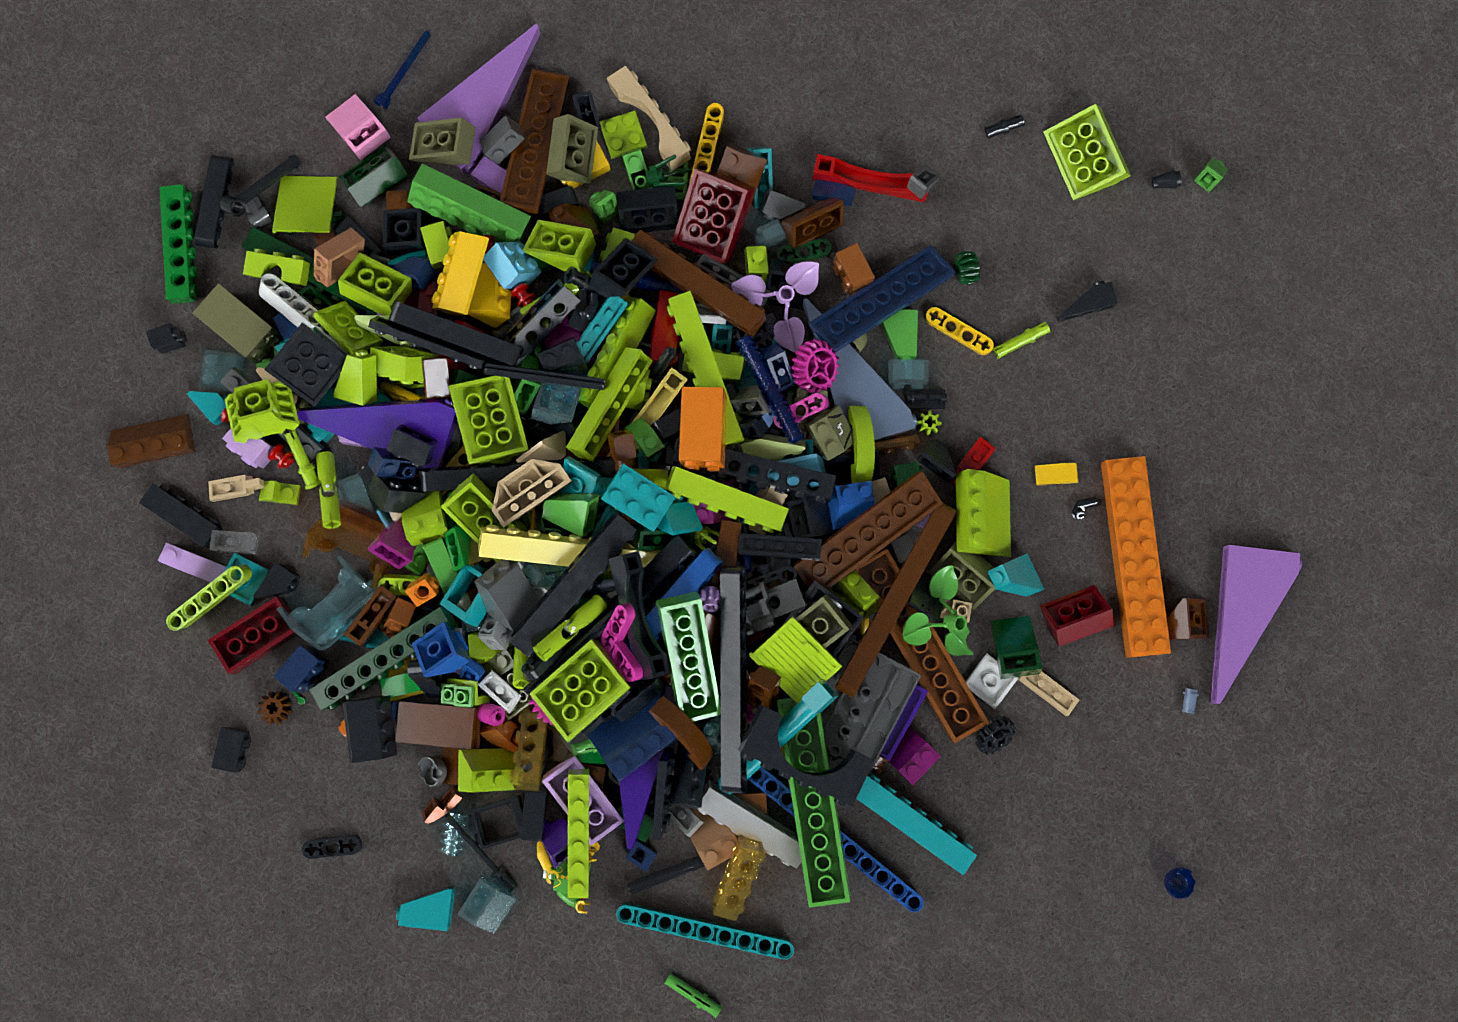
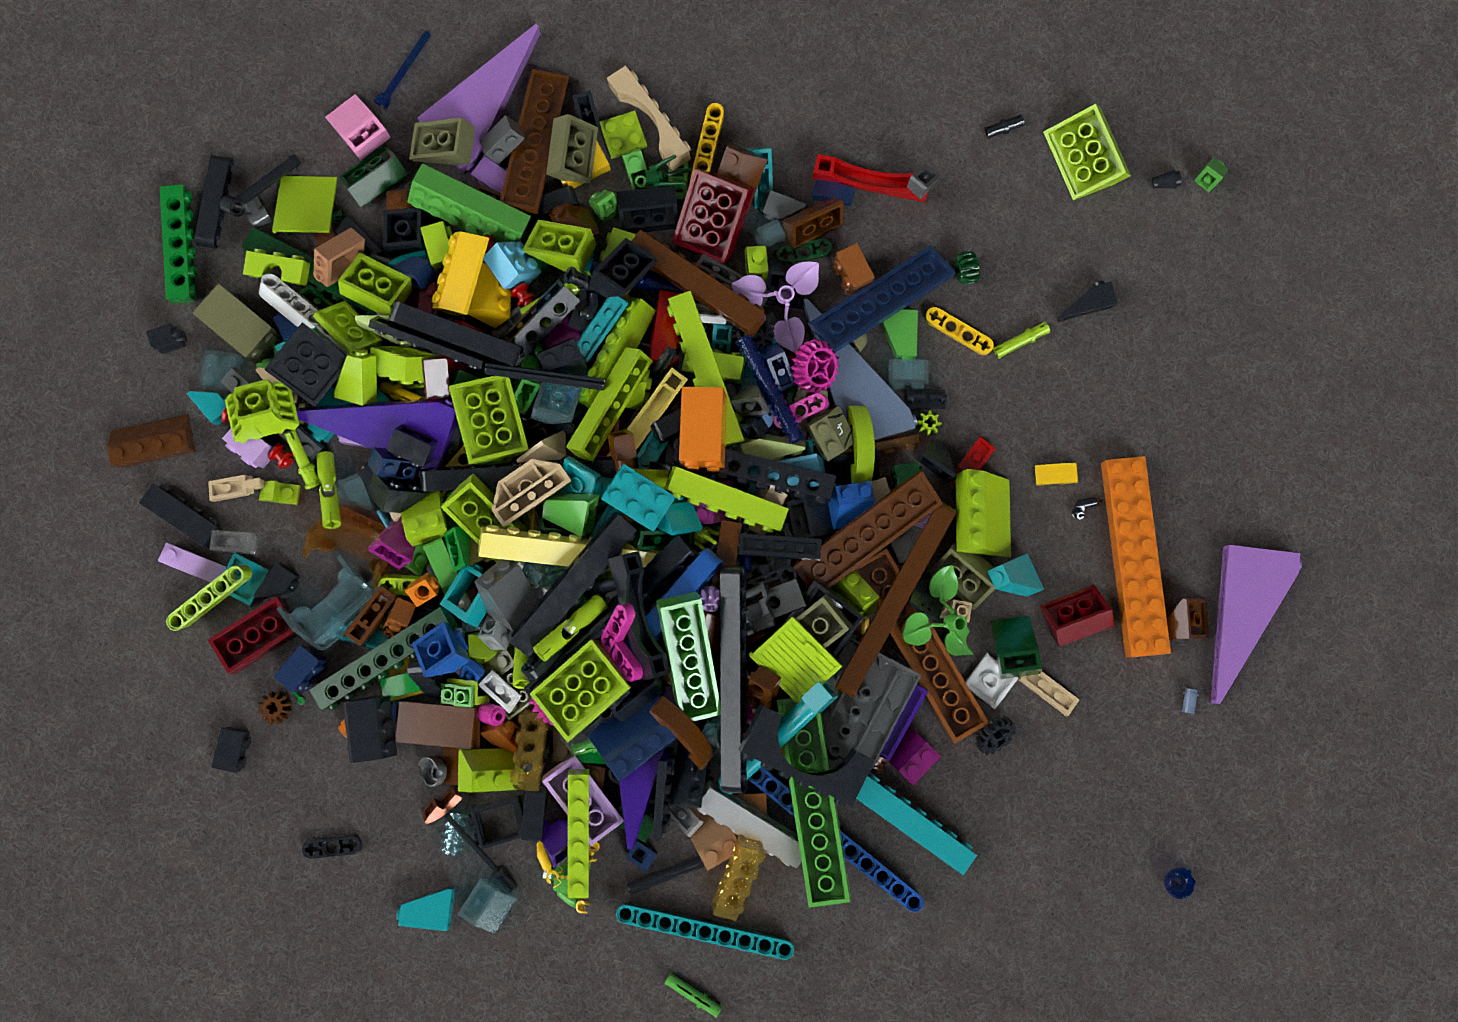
bright green slope [624,418,664,461] -> none

